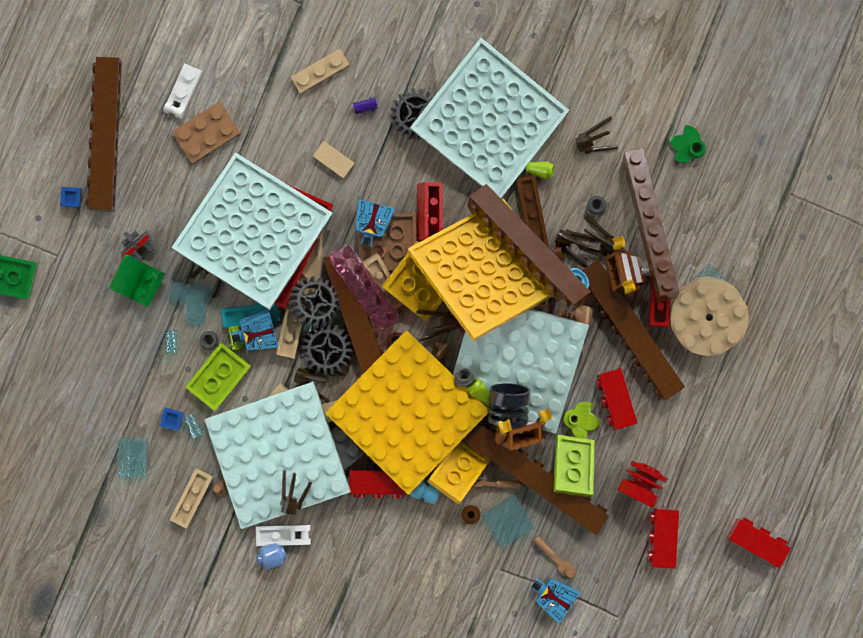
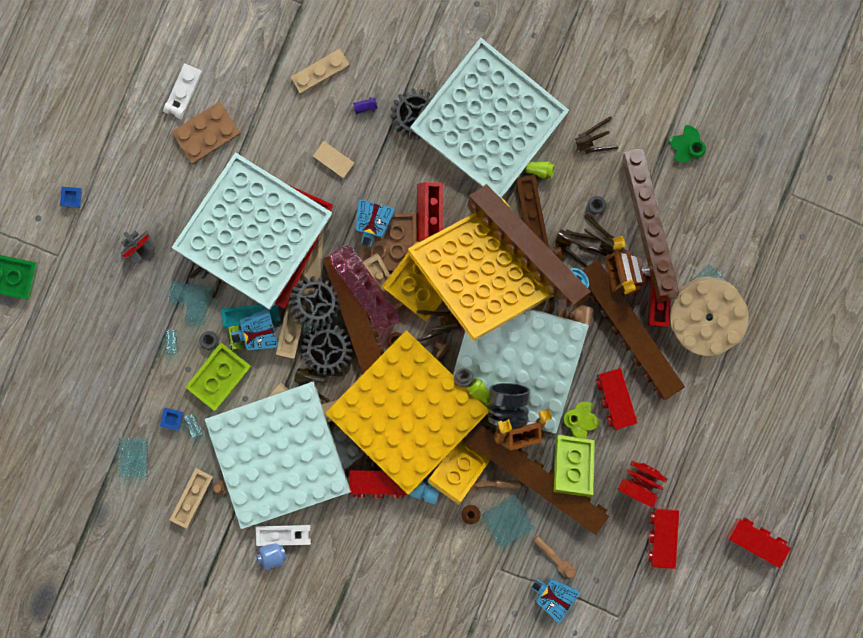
reddish brown brick [86,57,122,212] -> none
green bracket [109,254,166,308] -> none
dark brown plant [280,470,312,515] -> none

